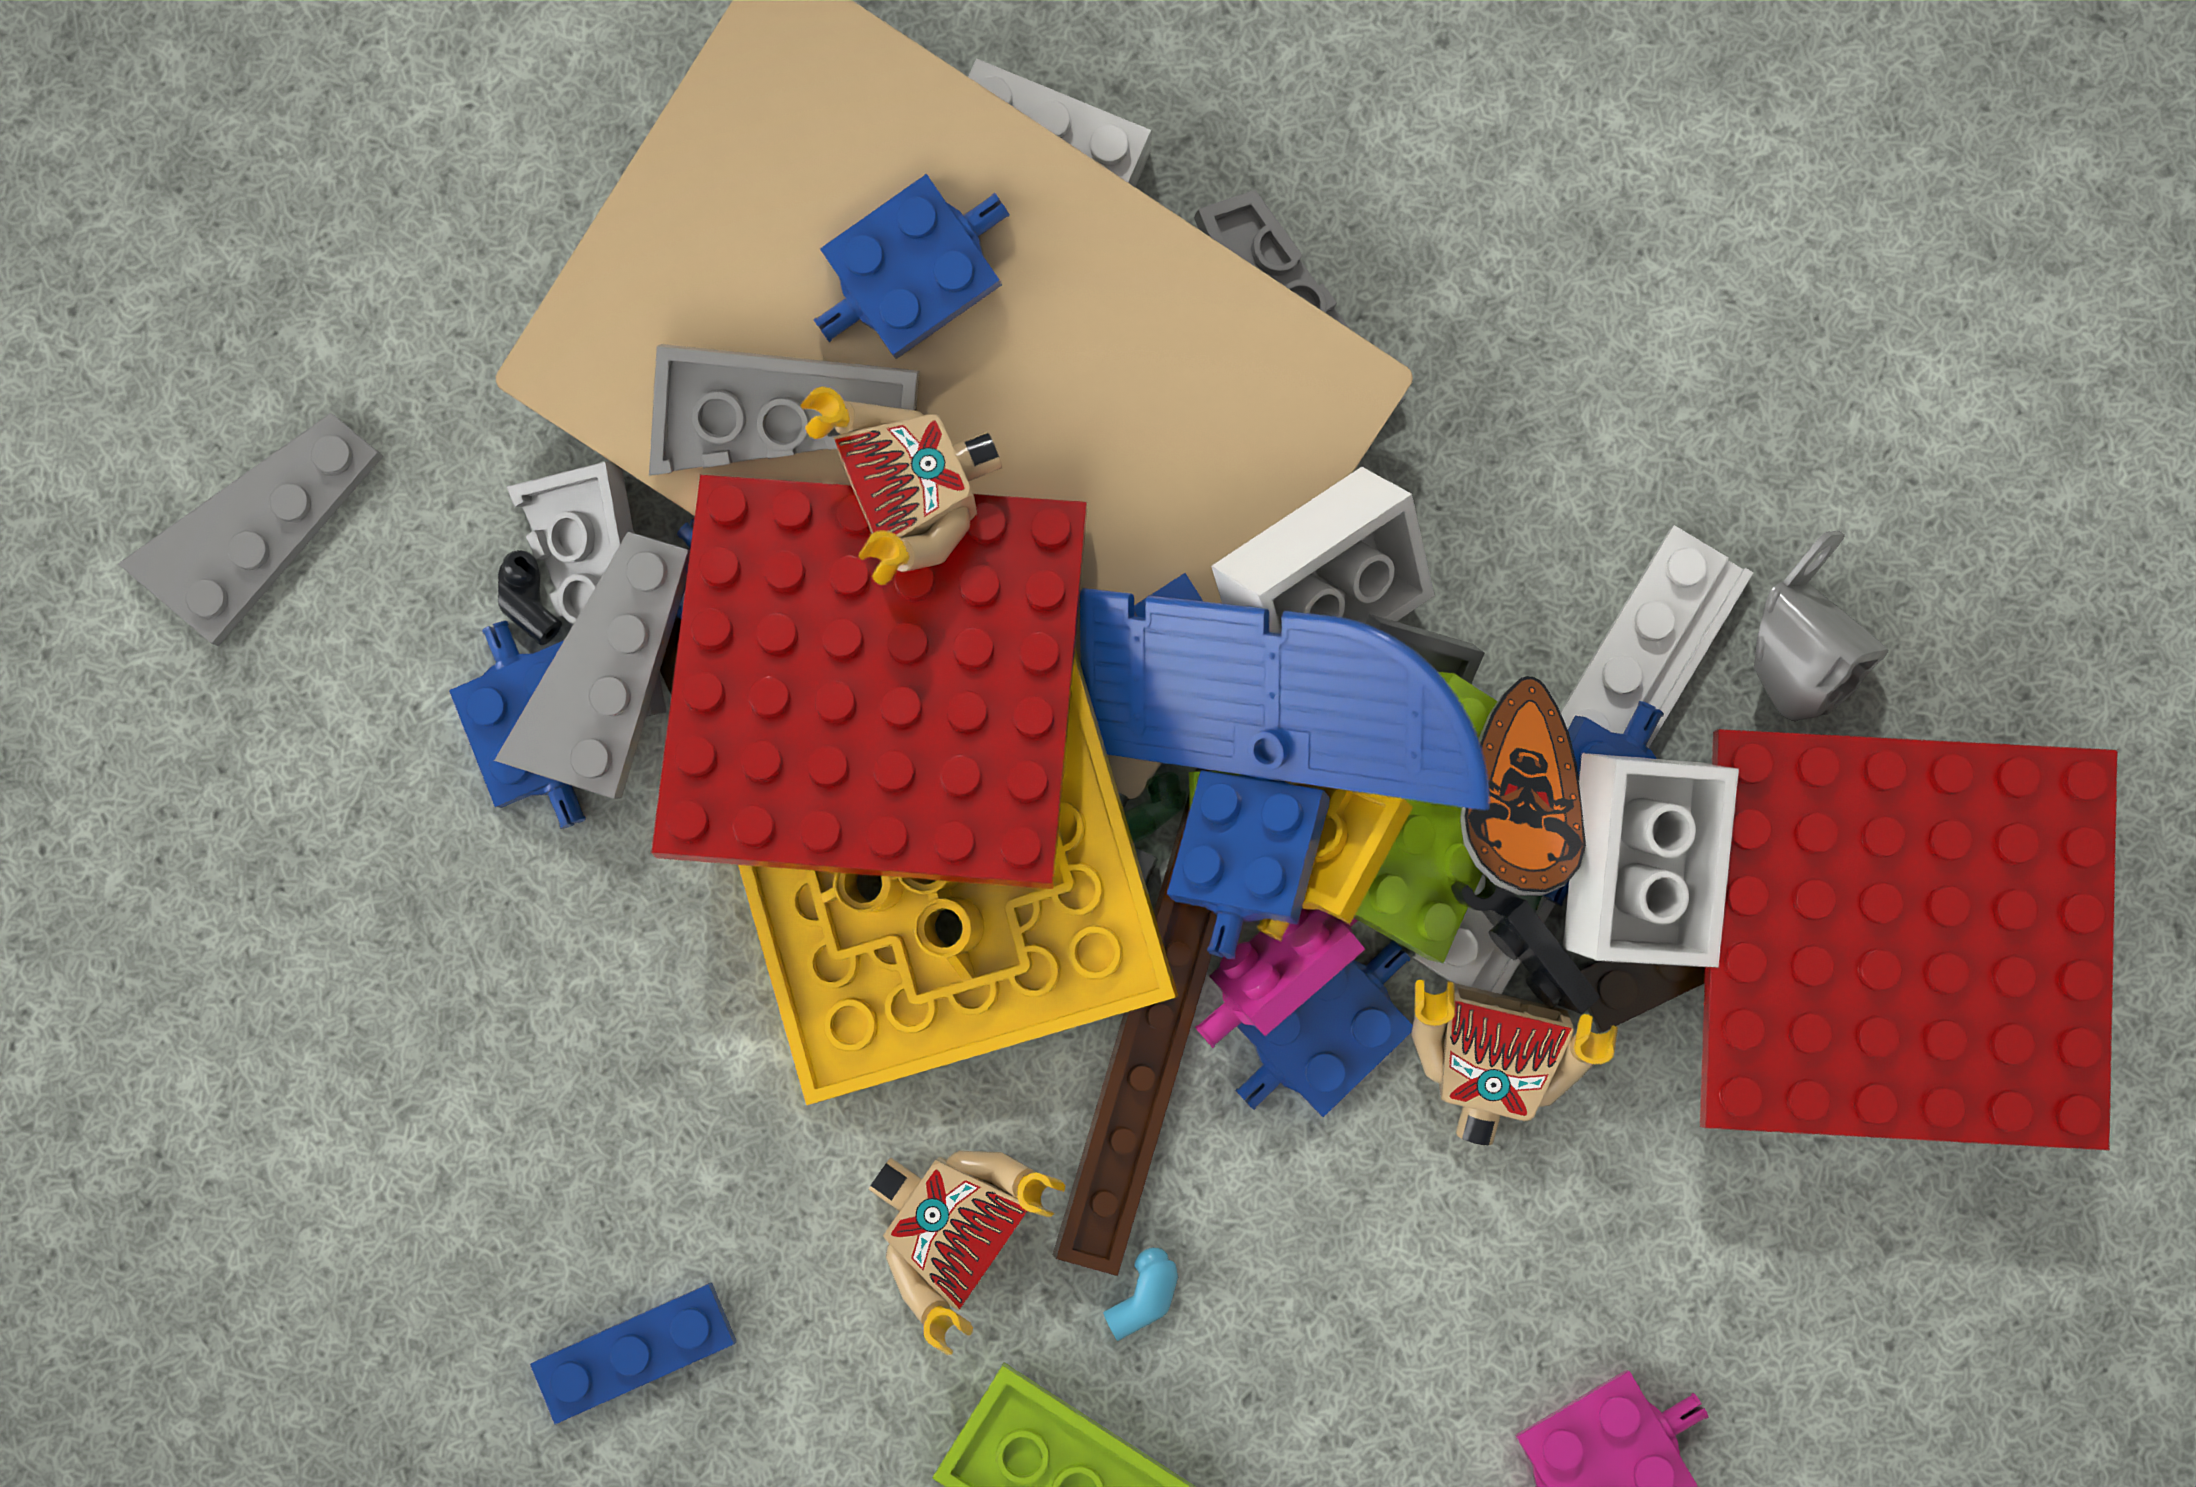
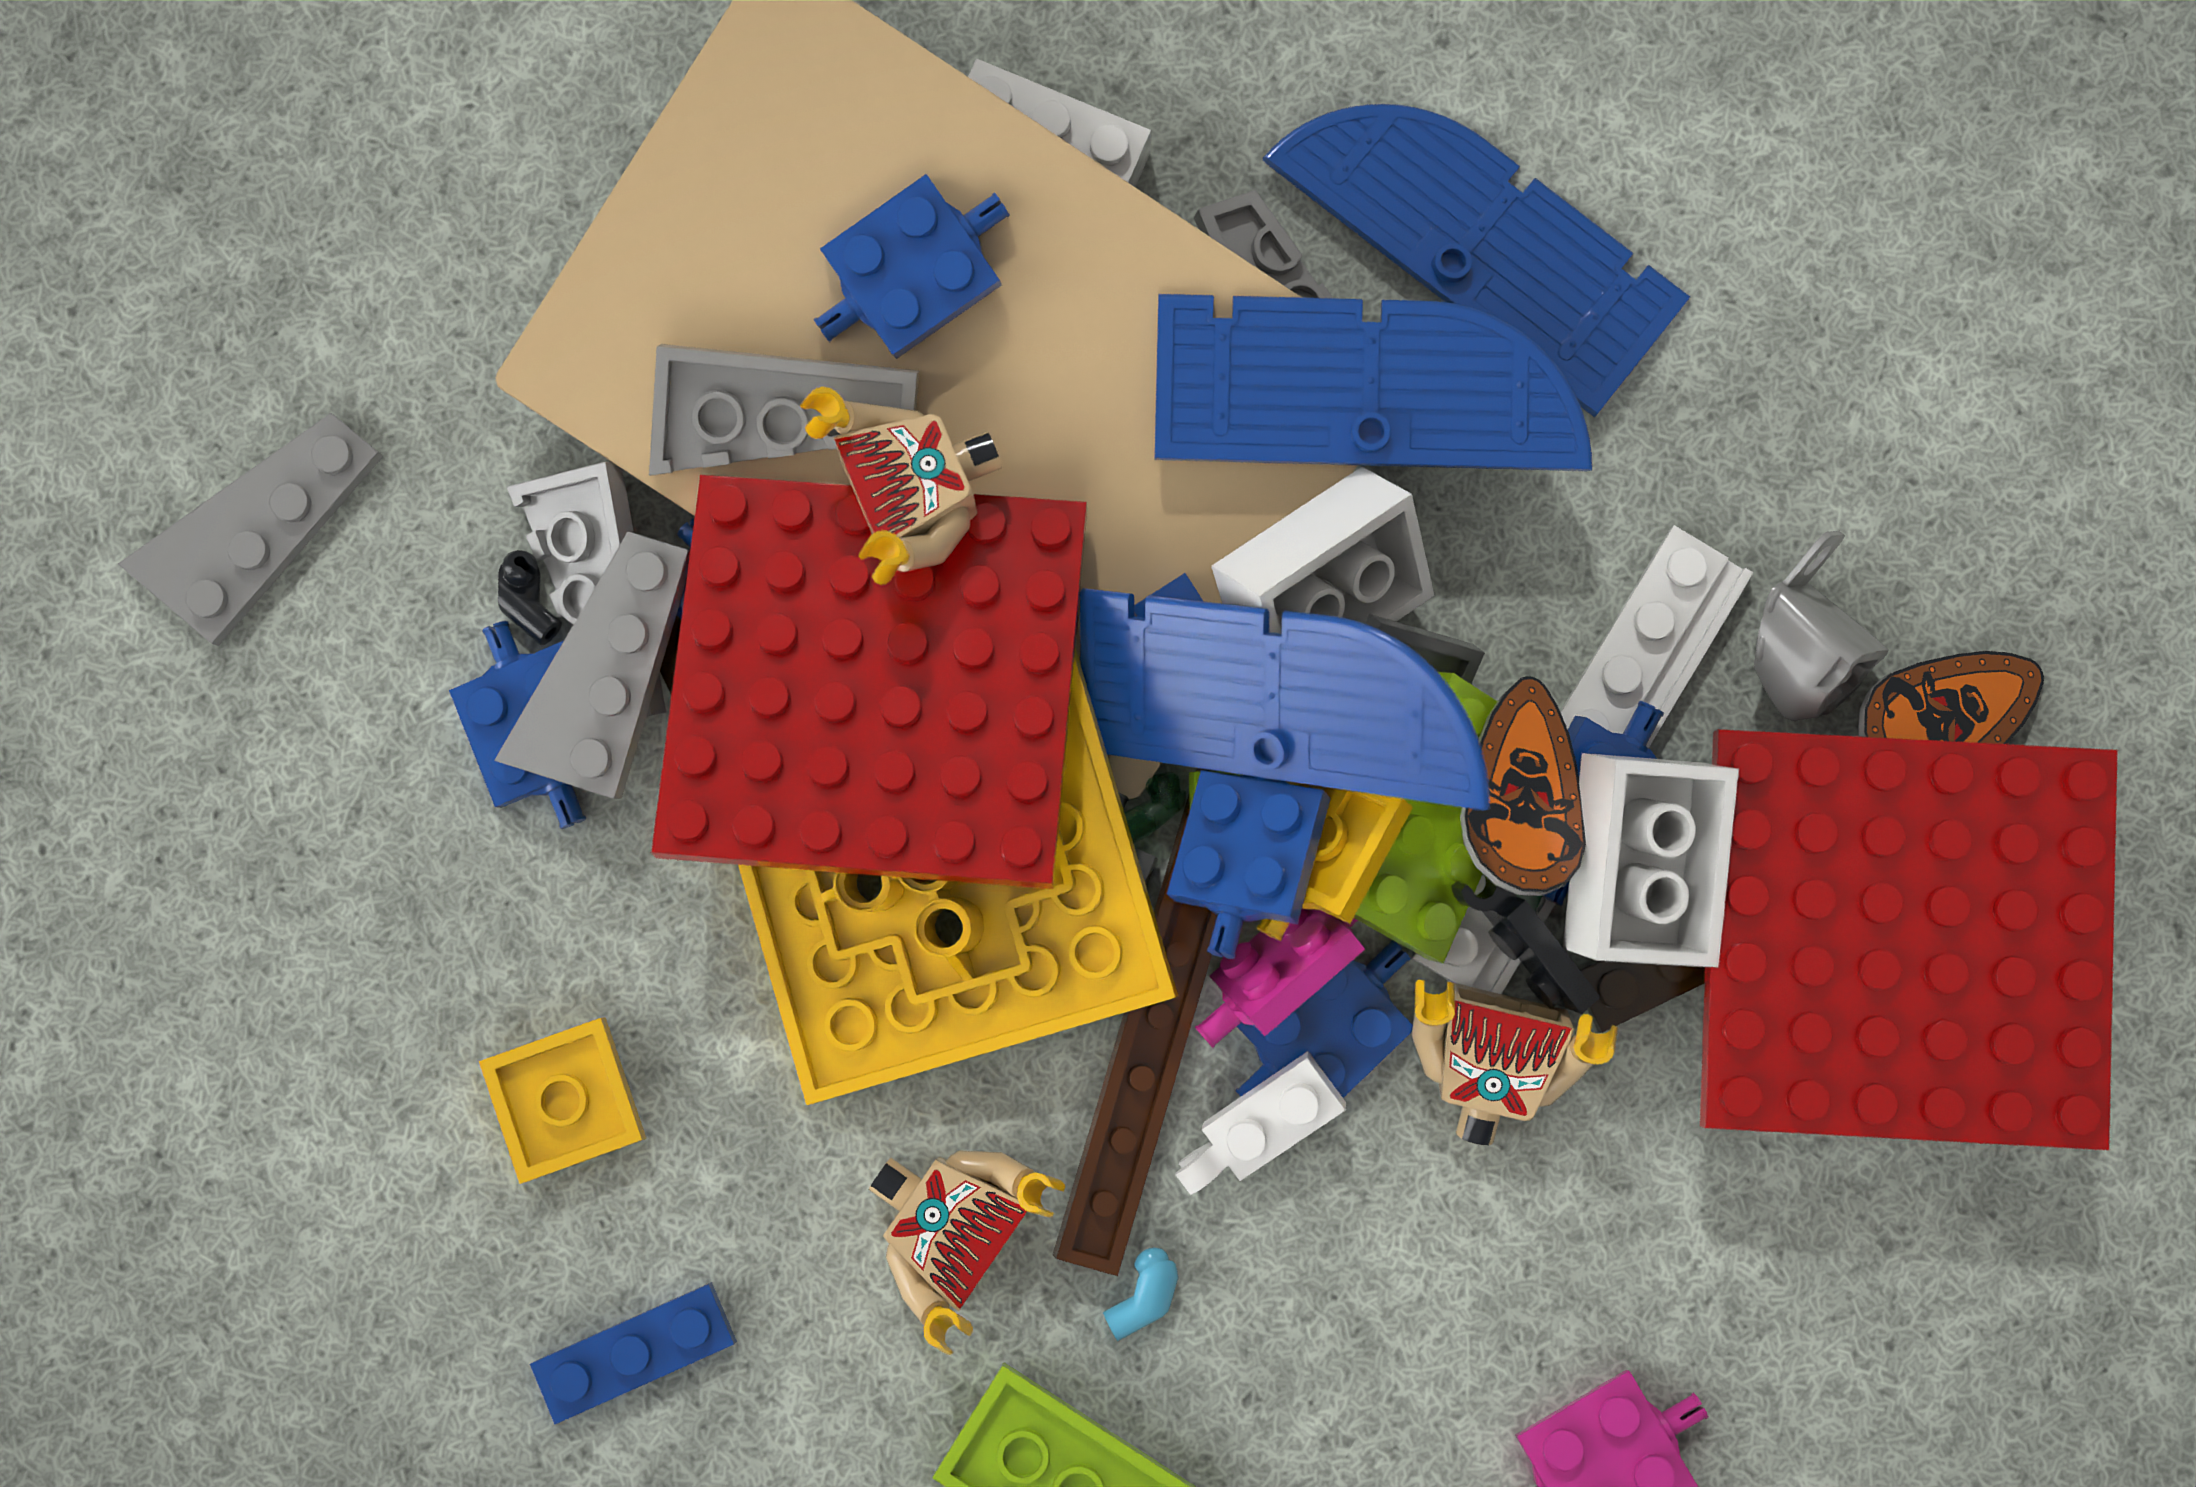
none -> yellow plate [479,1017,647,1184]
none -> blue door [1154,294,1592,471]
none -> white plate [1175,1051,1346,1195]
none -> blue door [1262,104,1690,418]
none -> shield [1859,651,2044,744]

